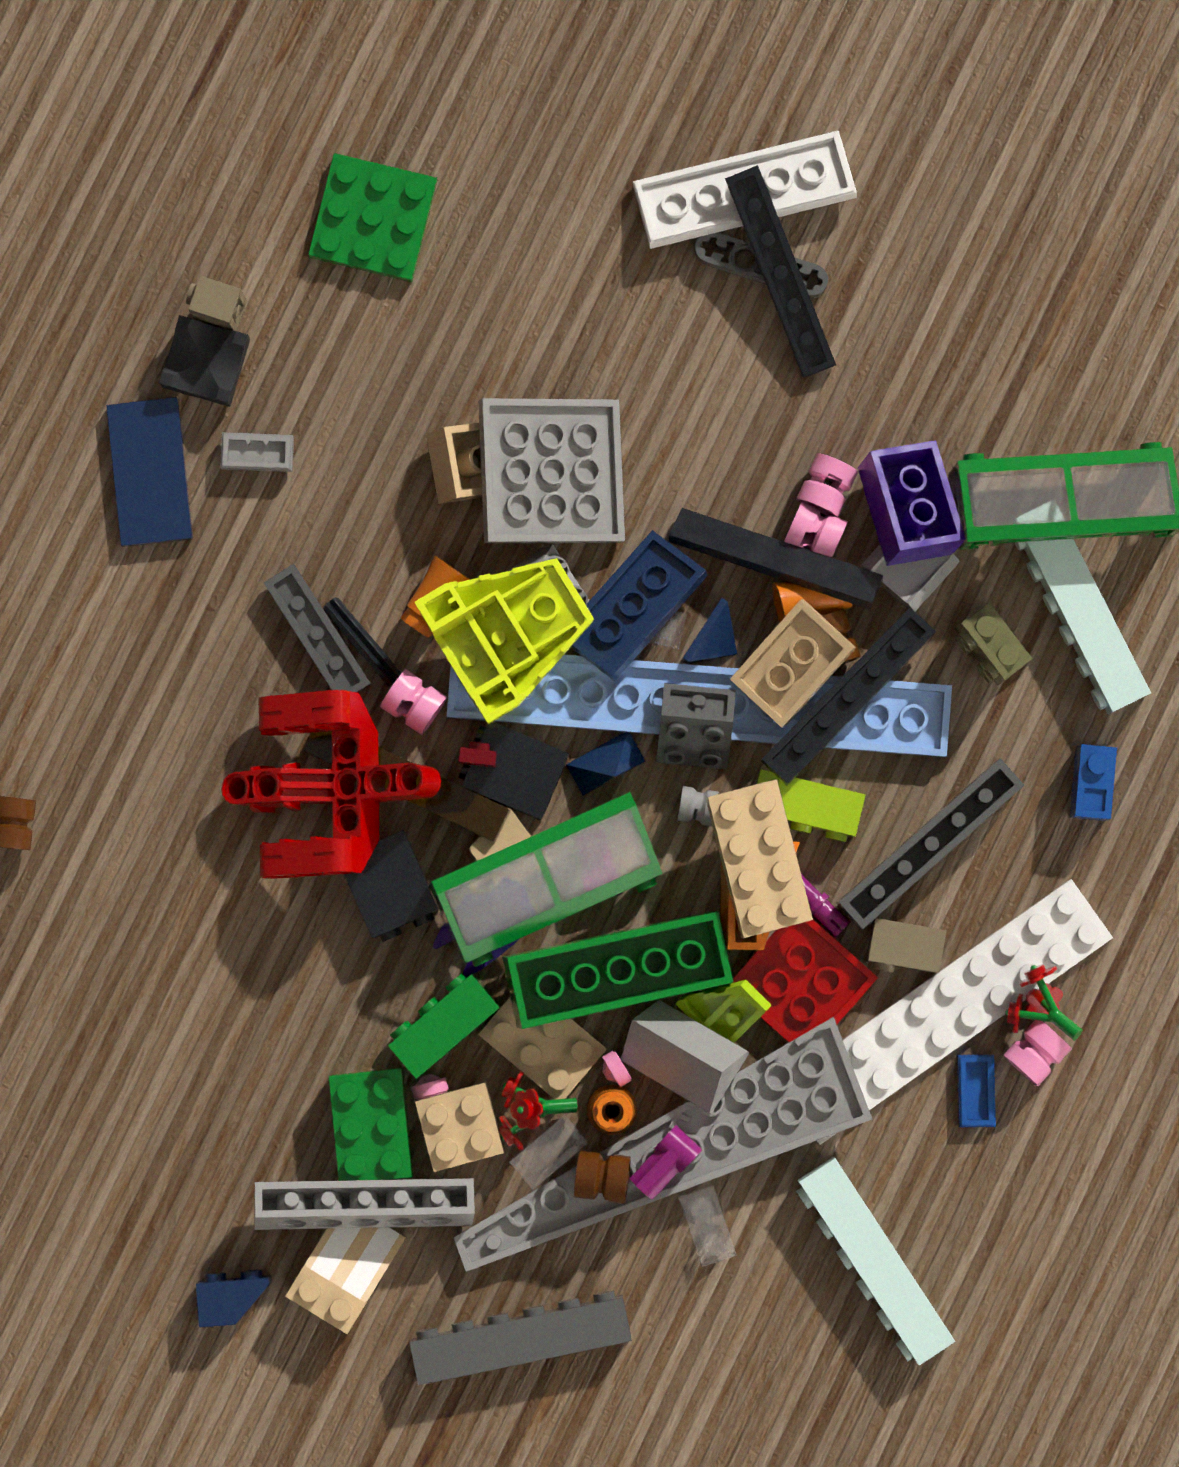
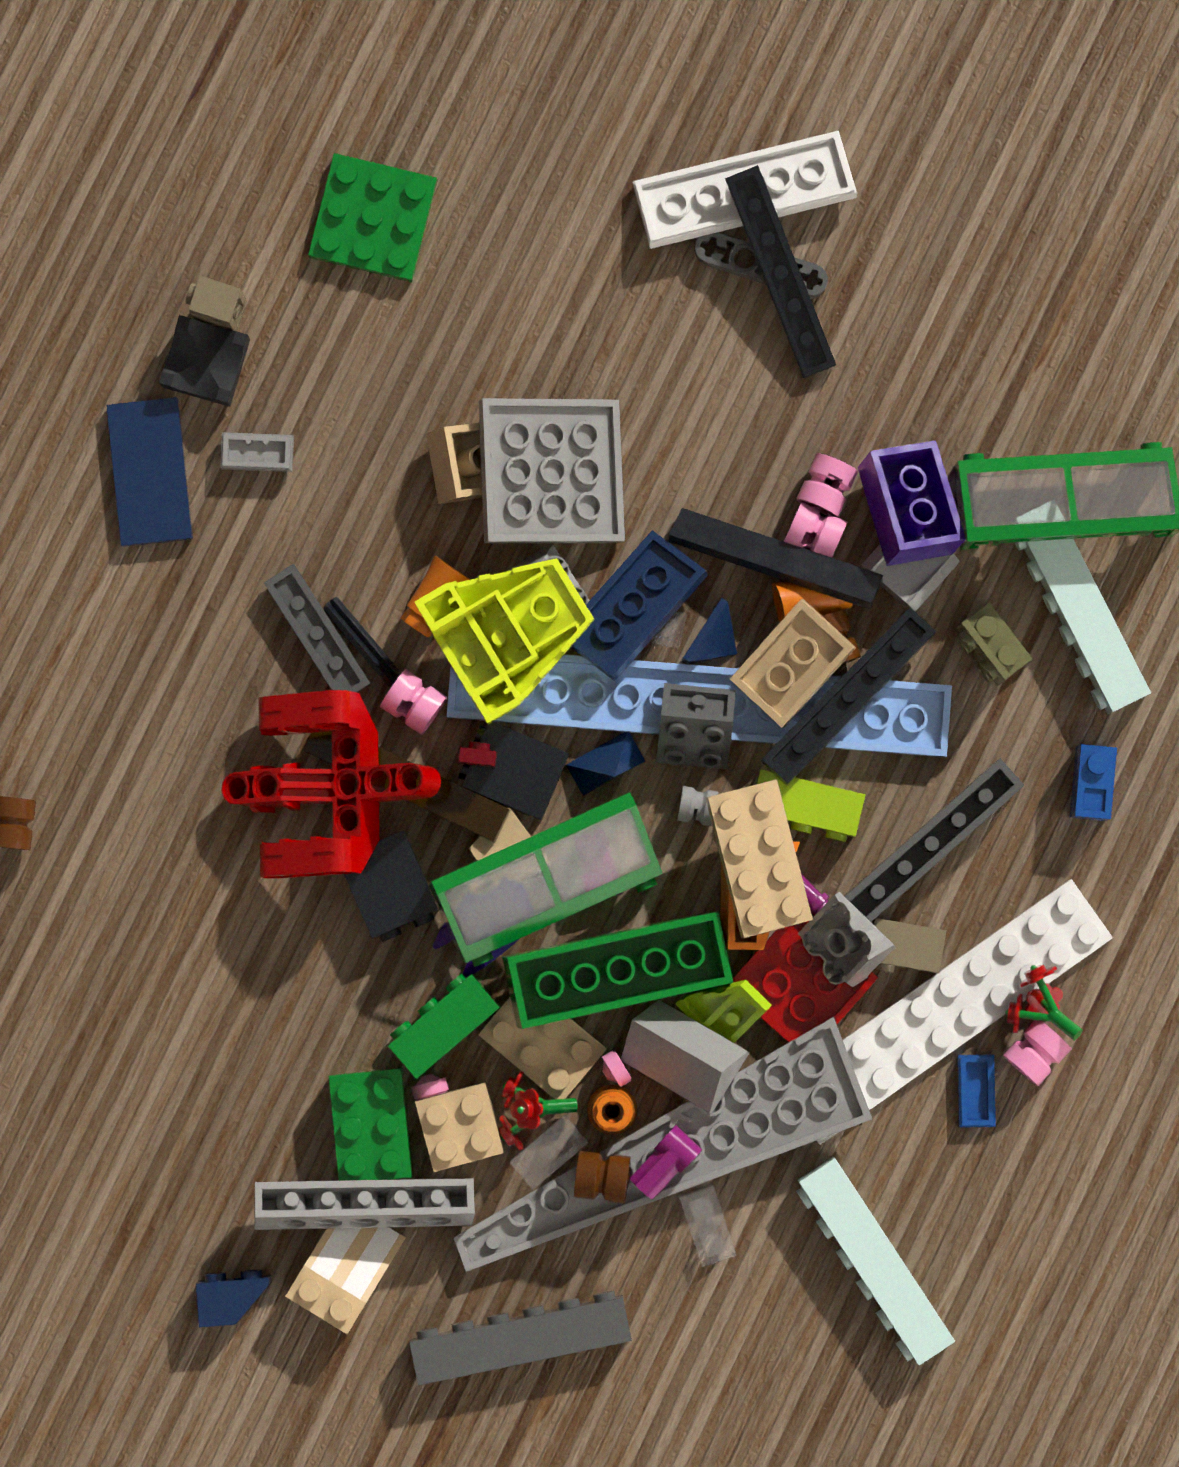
none -> light grey slope [798,892,897,987]

